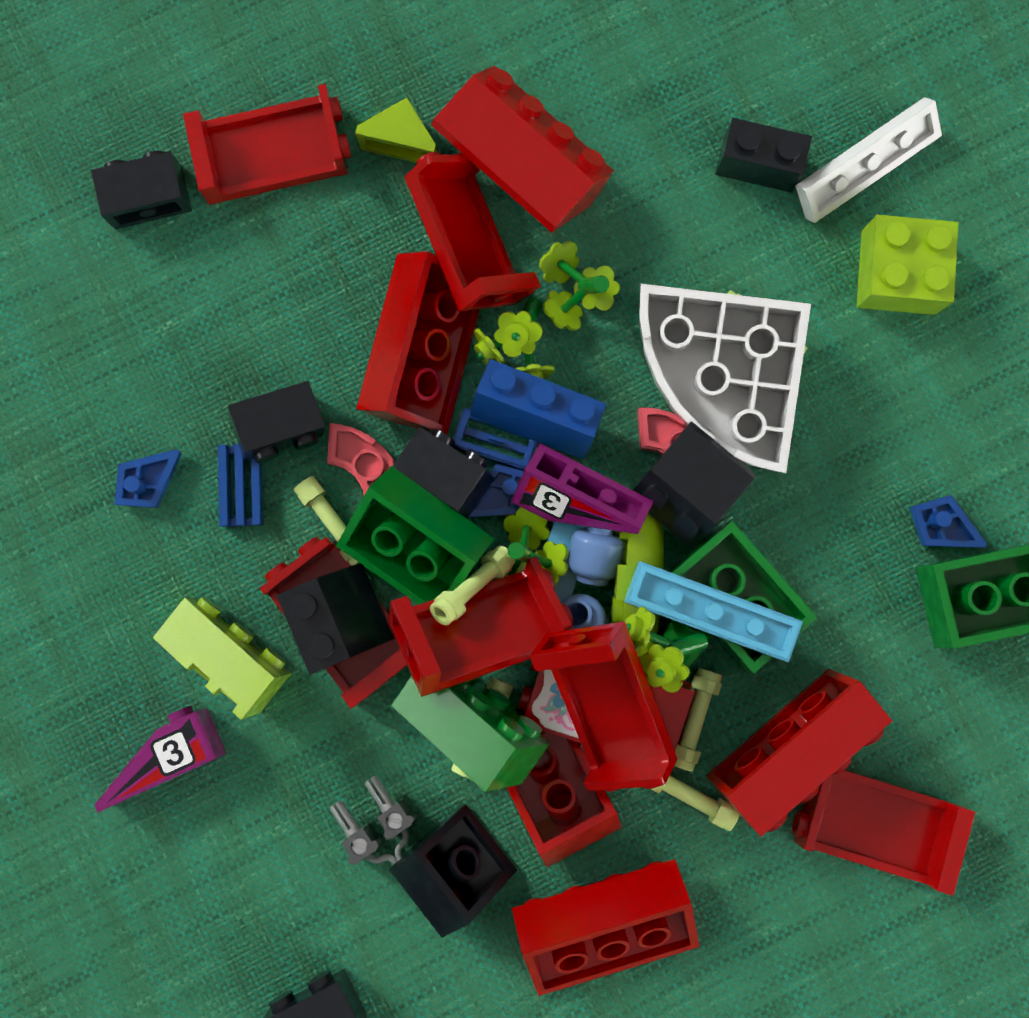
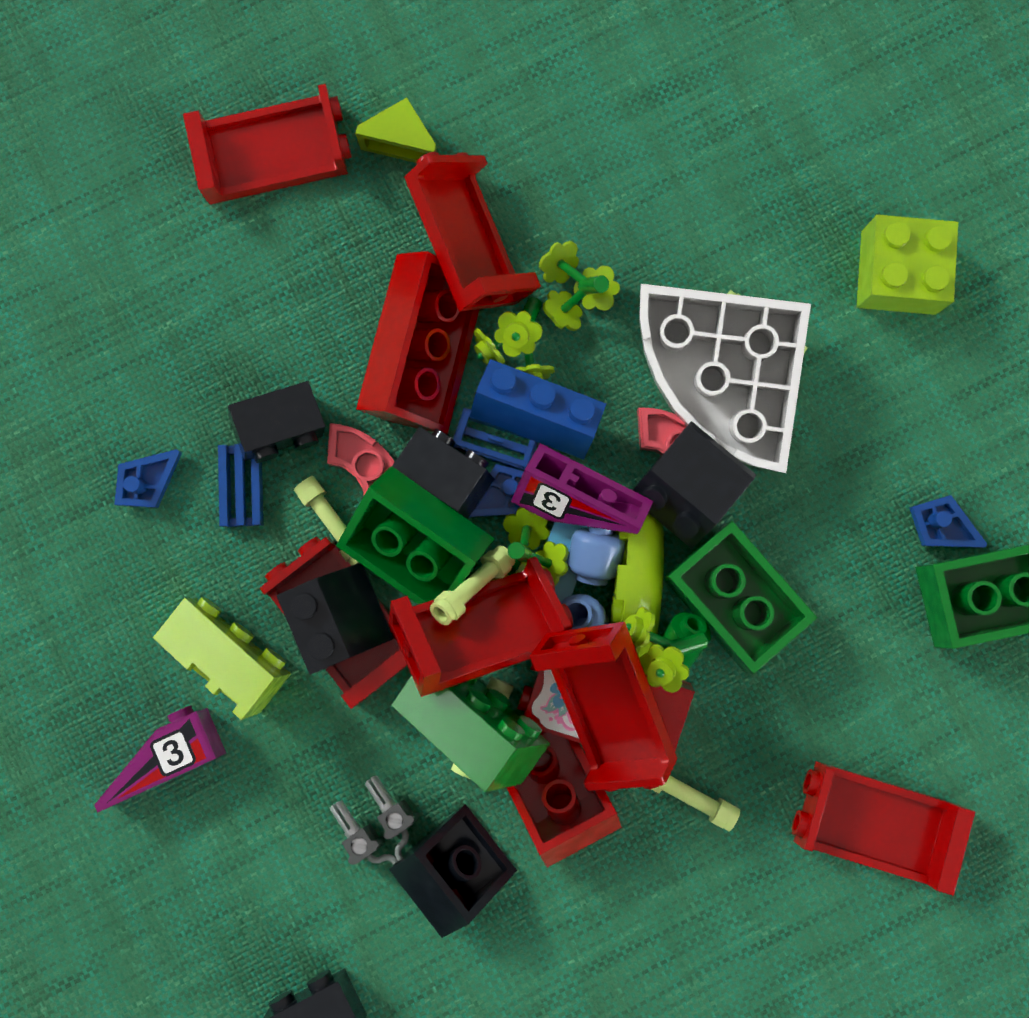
black brick [91,151,192,230] -> none
red slope [431,65,614,233] -> none
red slope [512,859,700,996] -> none
medium azure tile [624,561,803,662] -> none
yellowish green bar [674,668,723,772] -> none
red slope [705,668,892,837] -> none
black brick [715,118,812,193] -> none
white plate [795,97,942,223] -> none

